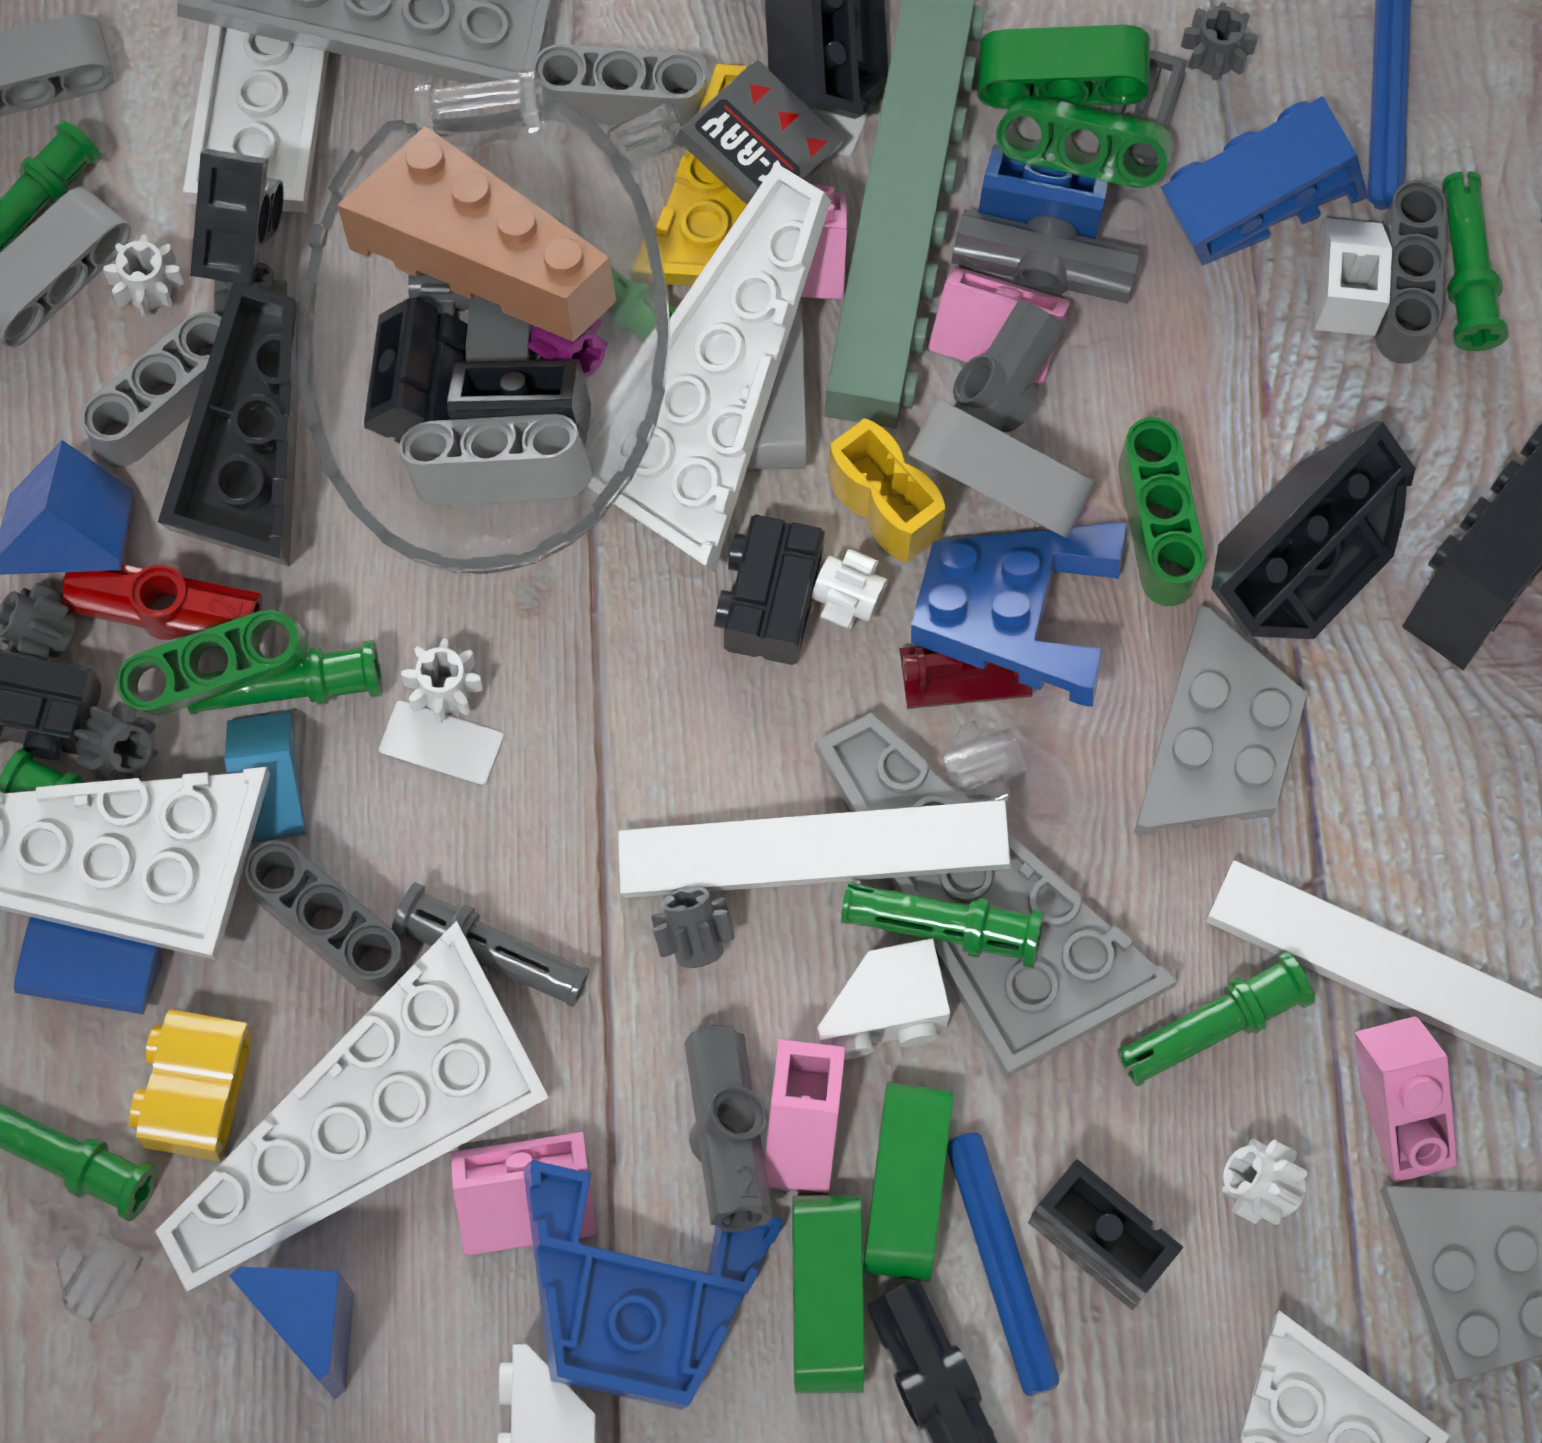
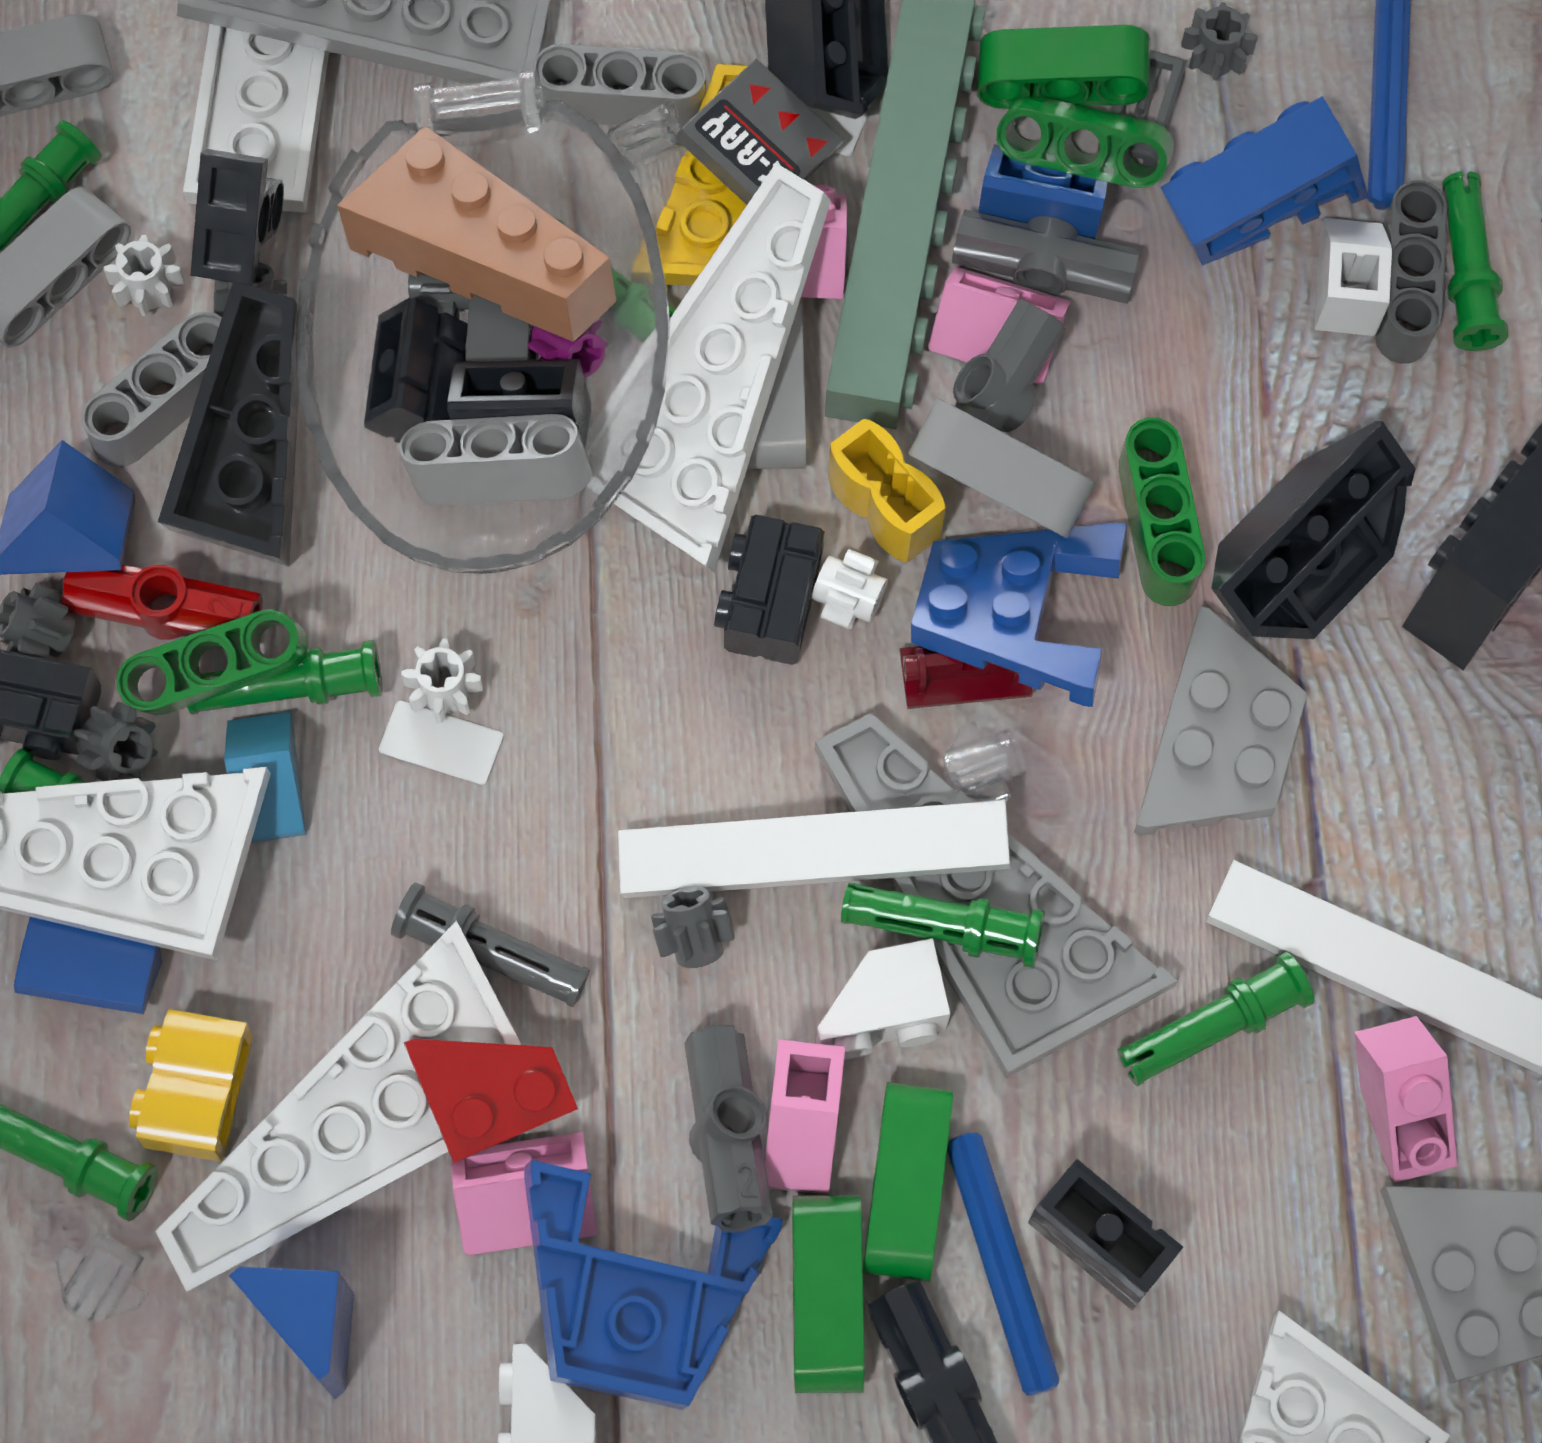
dark grey beam [244,840,407,996] -> none
white gear [1222,1139,1308,1225] -> none
none -> red wing [403,1038,578,1163]

